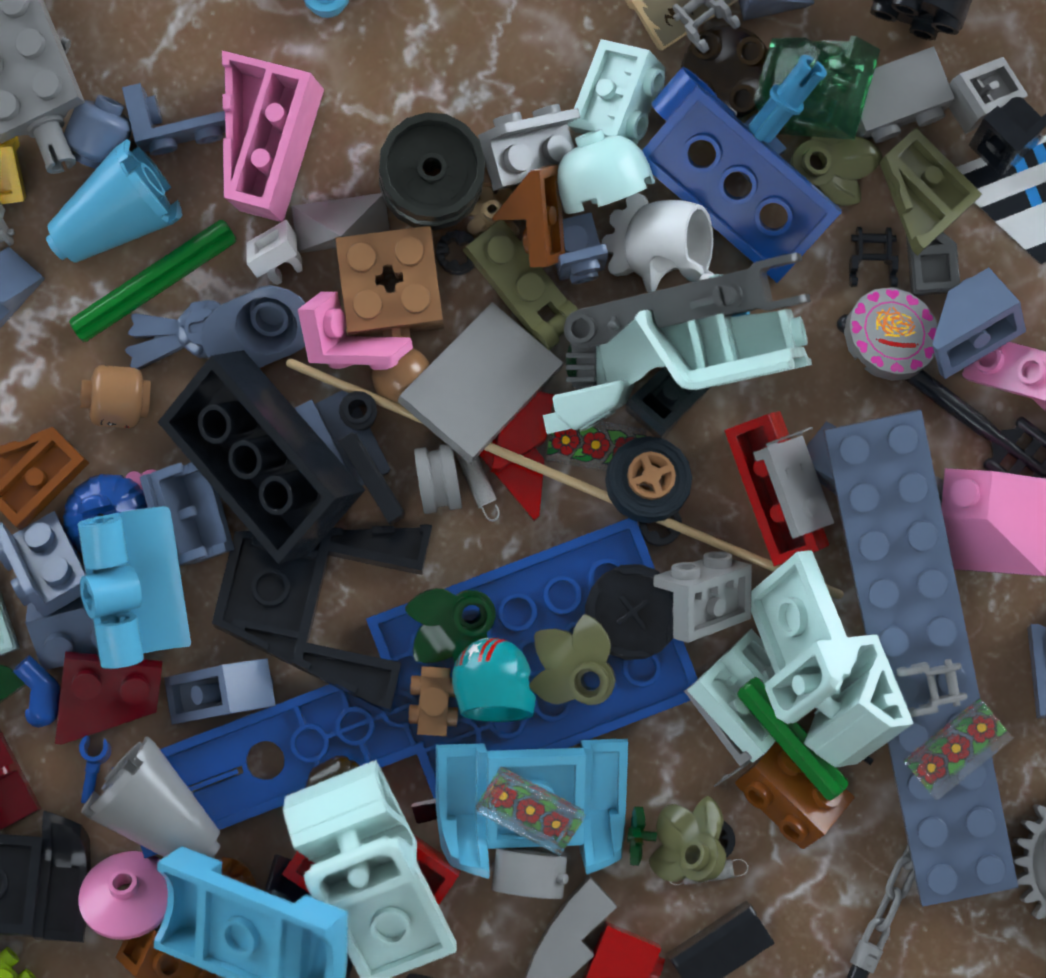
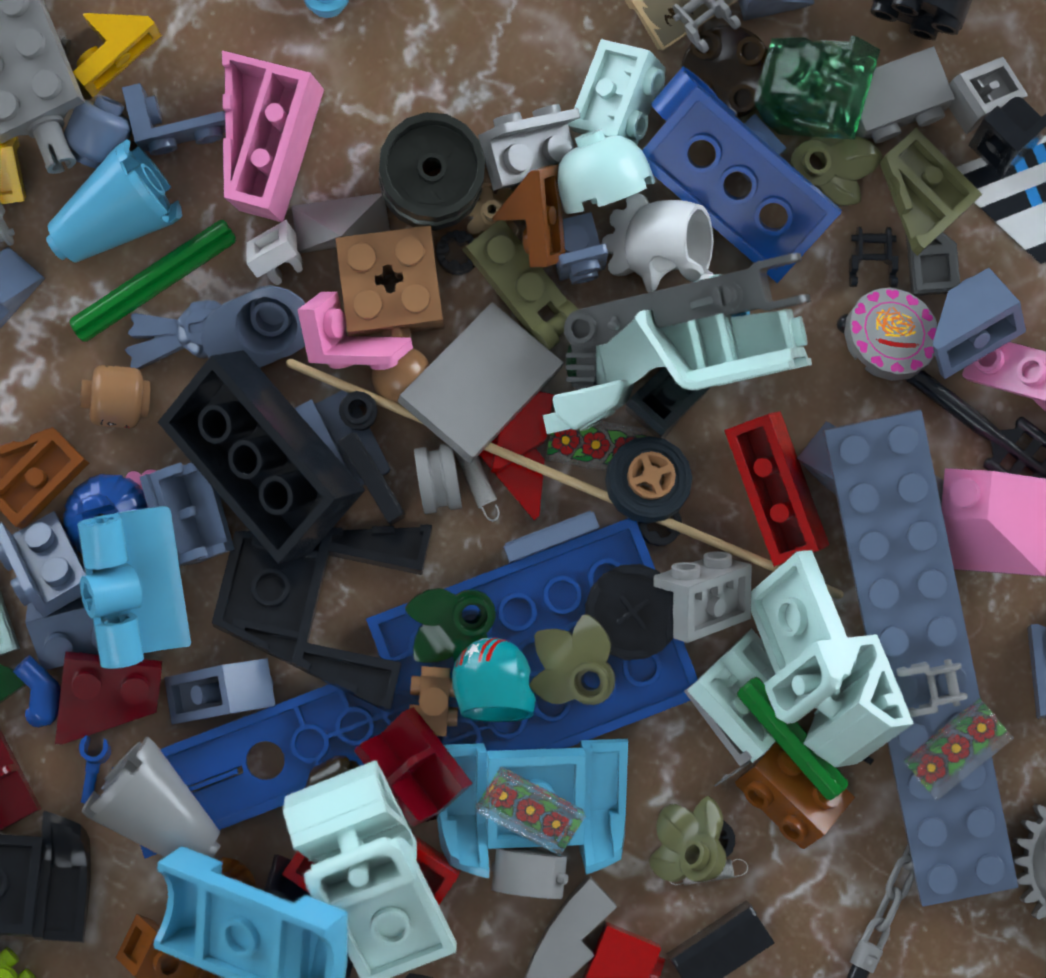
bright pink dish [78,851,168,940] -> none
dark green plant [627,806,657,866] -> none
dark azure axle [749,55,827,143] -> none
light grey piece [753,427,834,539] -> none
none -> yellow slope [73,13,162,98]
none -> dark red panel [355,707,473,826]
none -> sand blue tile [504,511,600,564]

